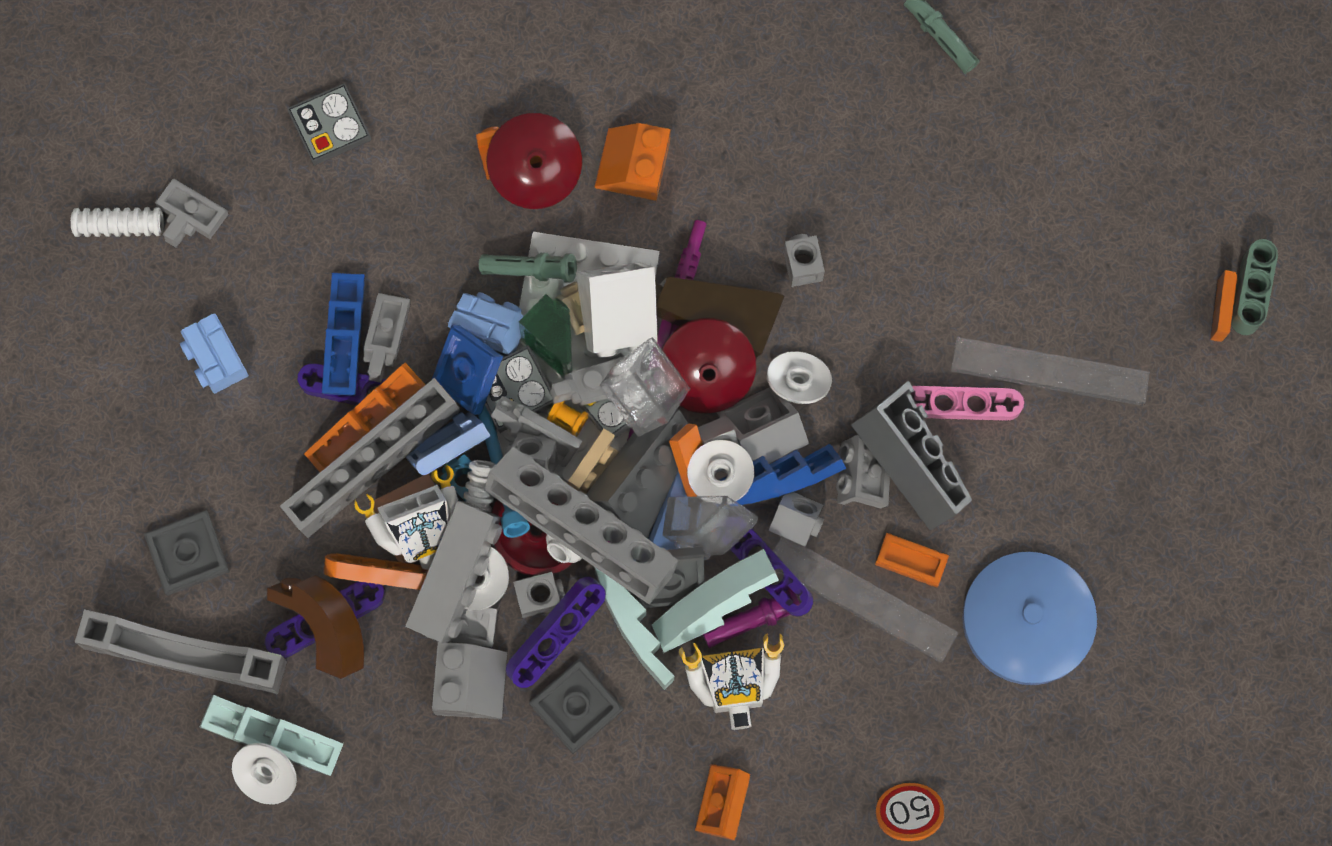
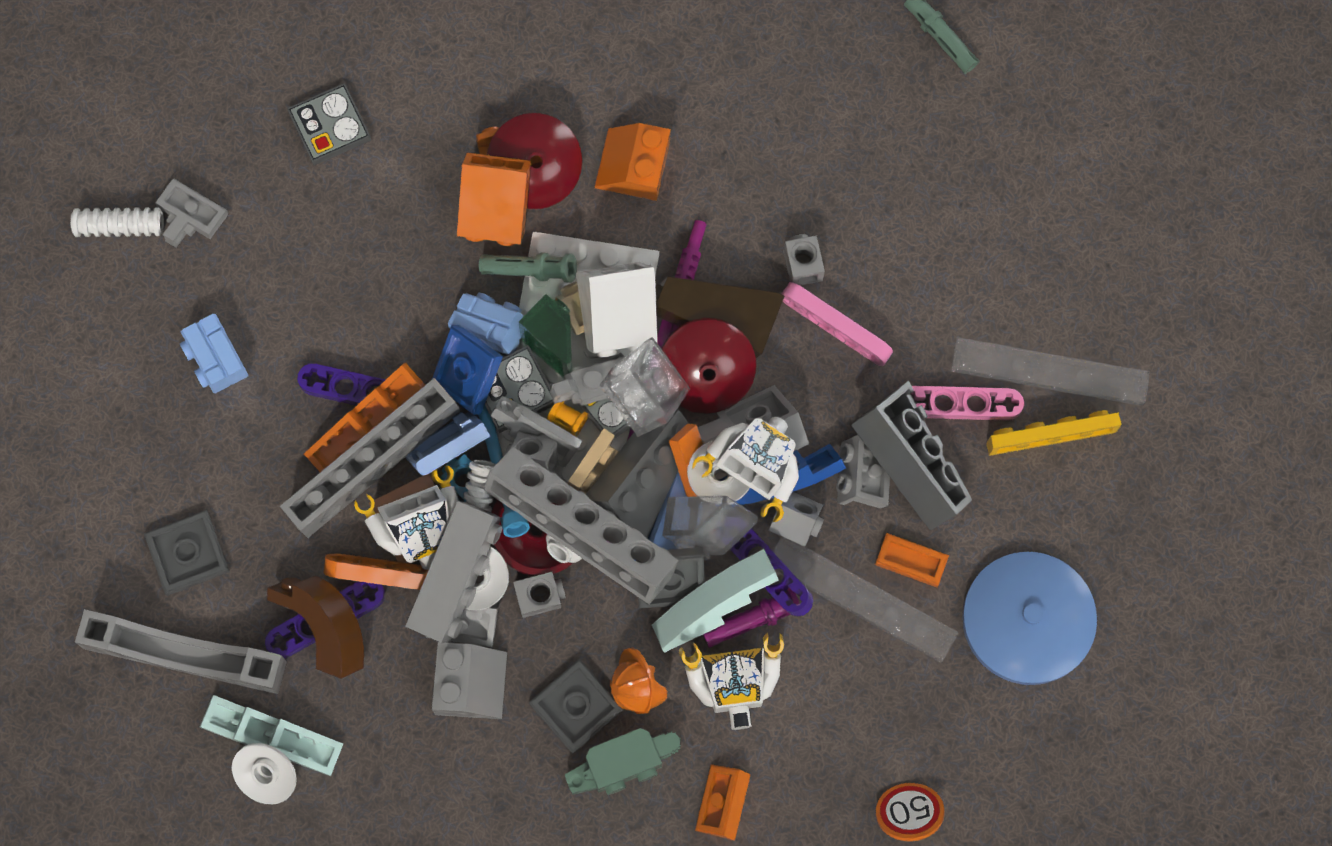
blue slope [322,273,365,396] -> none
light grey hinge [364,293,410,383] -> none
dark purple beam [506,577,606,688] -> none
light aqua slope [594,567,675,690] -> none
white dish [767,352,832,404] -> none
orange tile [1210,270,1237,342] -> none
sand green beam [1231,239,1278,335] -> none
none -> orange brick [457,153,531,246]
none -> sand green hinge [565,728,681,795]
none -> orange piece [610,647,667,714]
none -> white torso [692,417,799,522]
none -> bright pink beam [781,282,893,366]
none -> yellow plate [986,410,1122,456]

